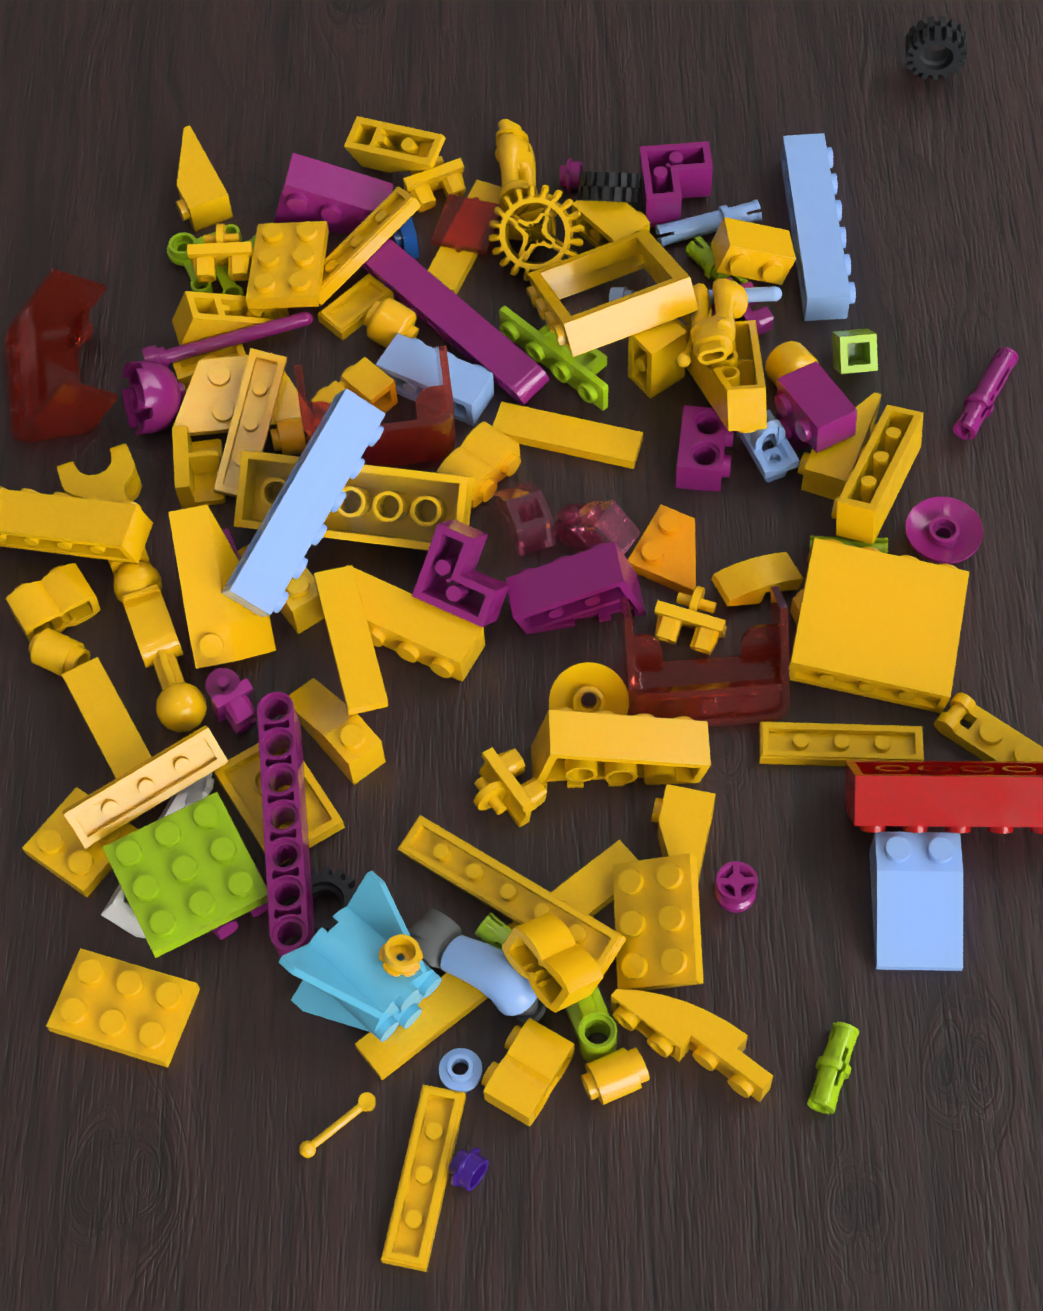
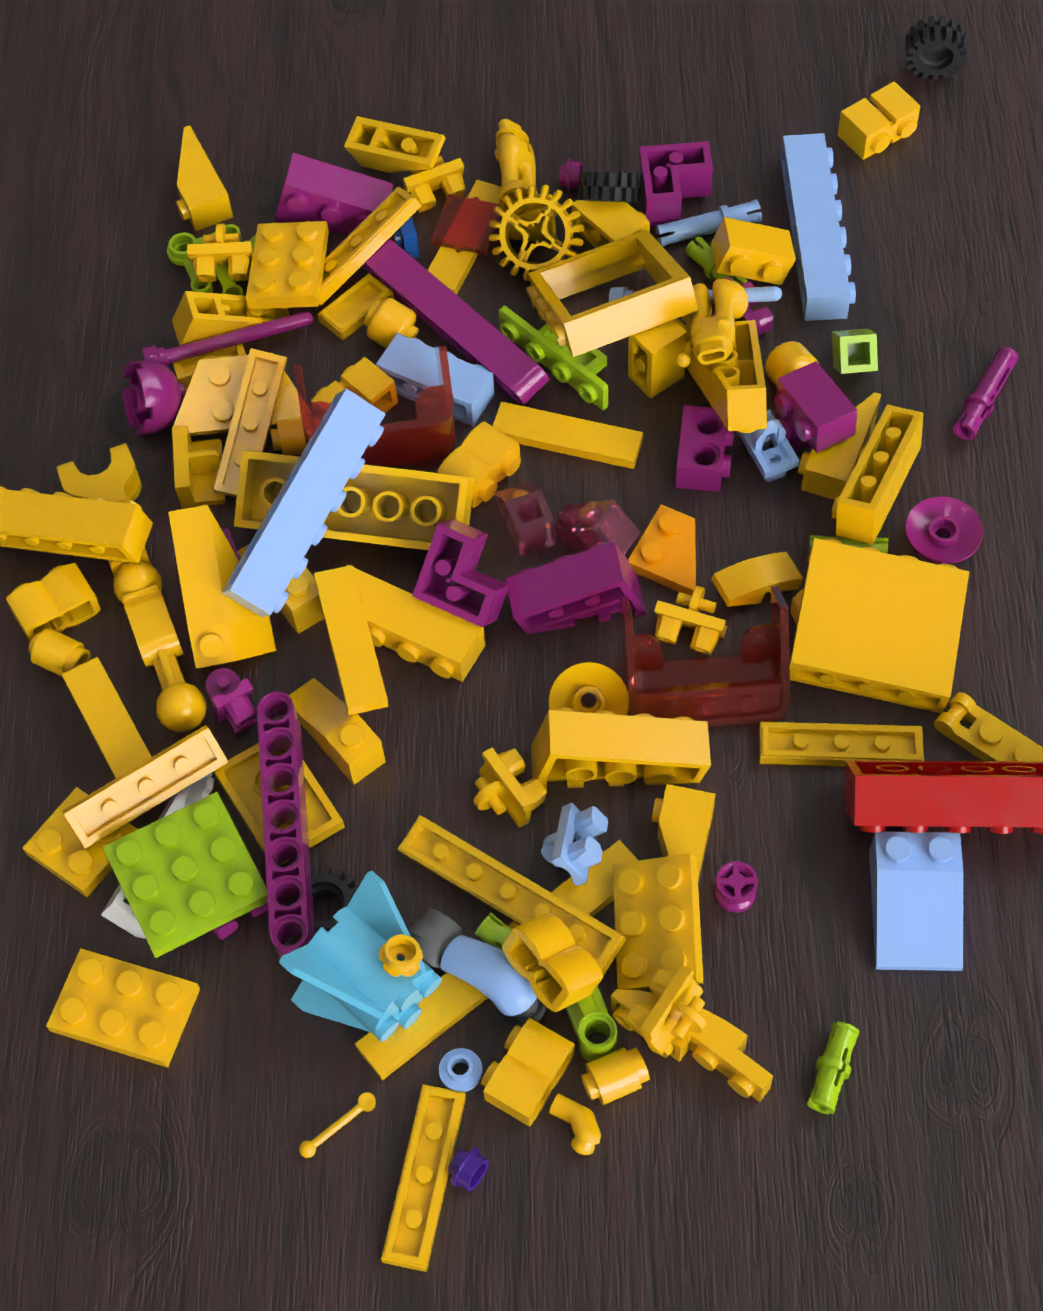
clear red windscreen [5,268,117,443] -> none
none -> light blue hips [541,803,608,886]
none -> yellow arm [549,1093,601,1155]
none -> yellow hips [627,965,707,1056]
none -> yellow piece [838,82,920,160]

